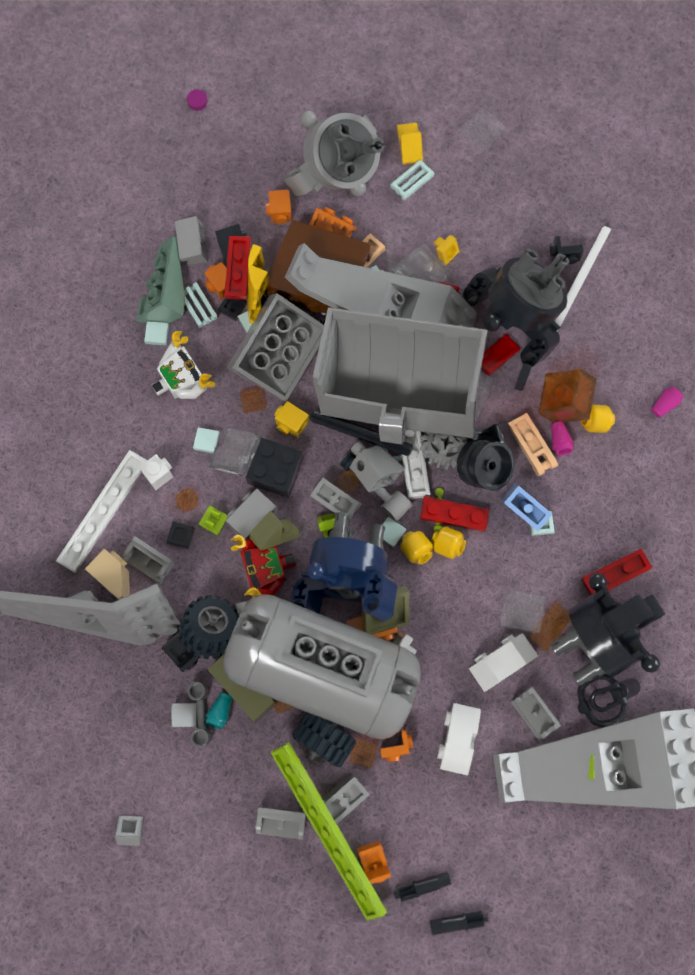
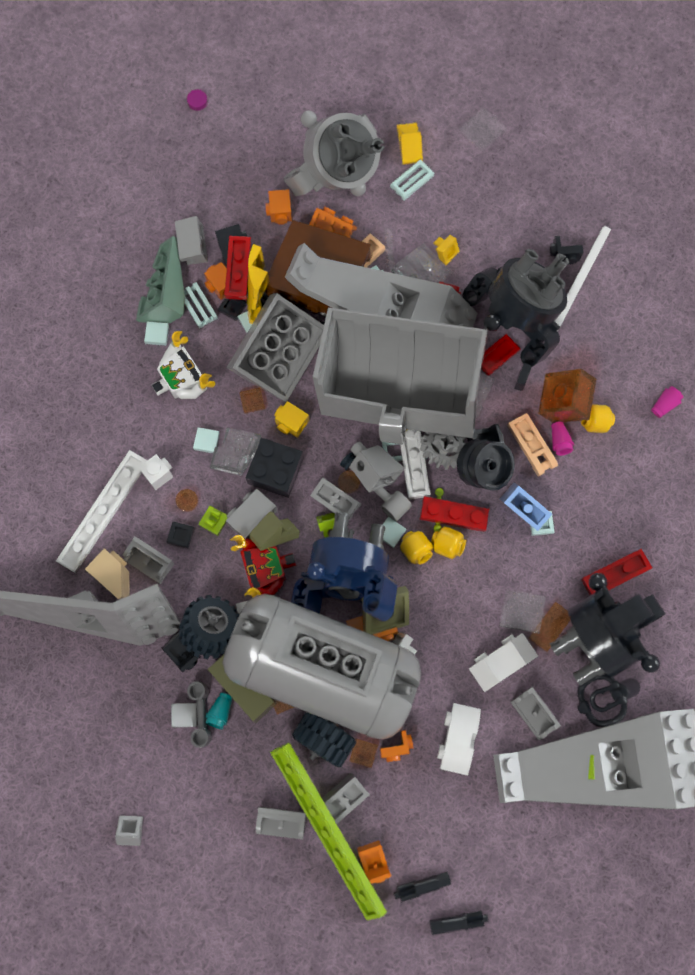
black axle [310,410,413,456] -> none

